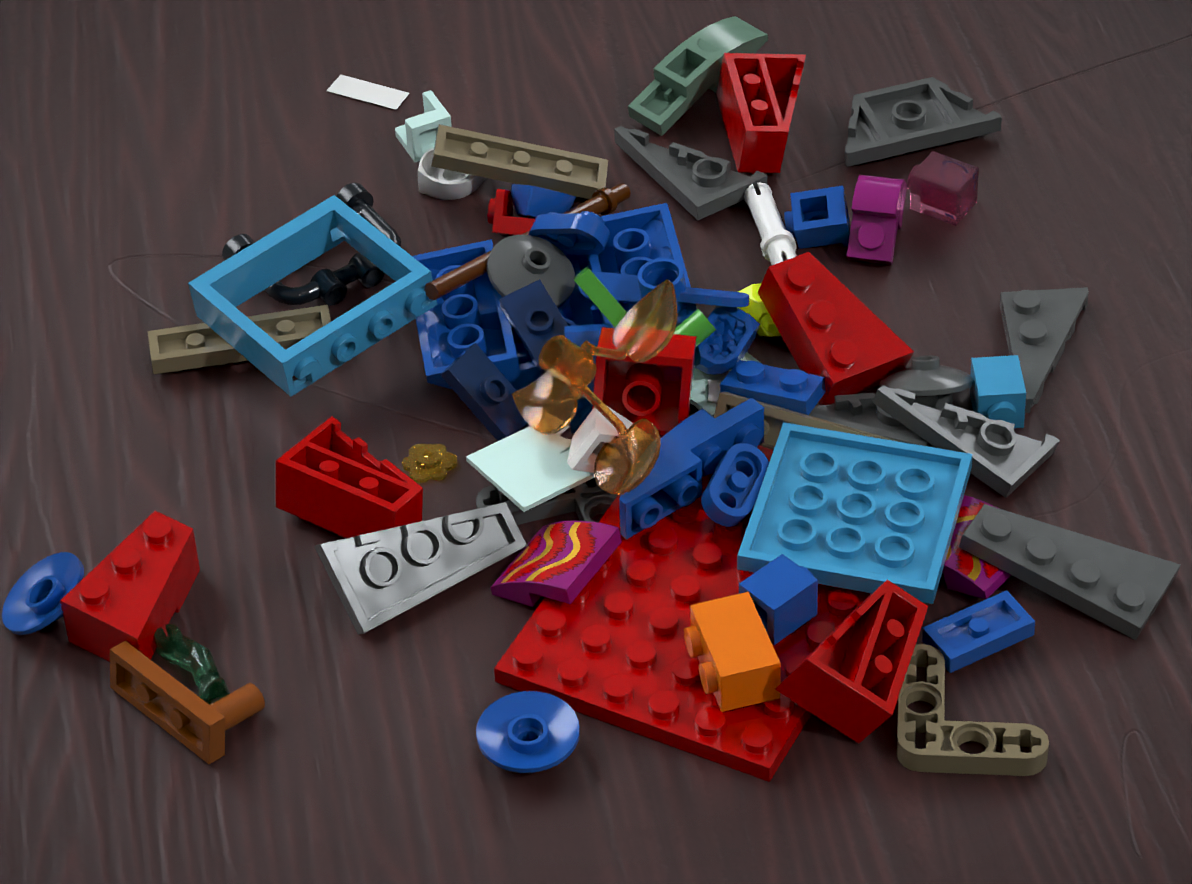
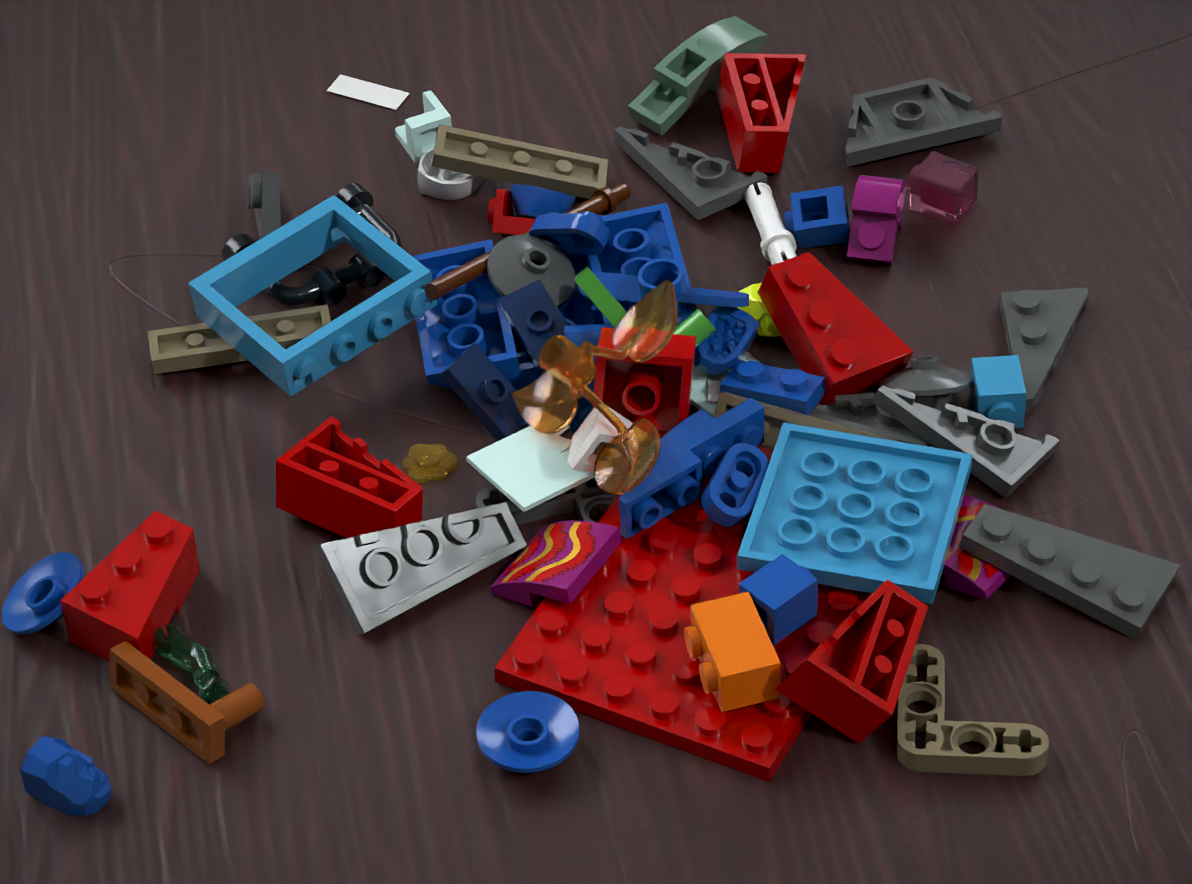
blue plate [922,590,1035,673] -> none
none -> blue rock [20,736,111,816]
none -> dark grey wing [246,172,281,240]

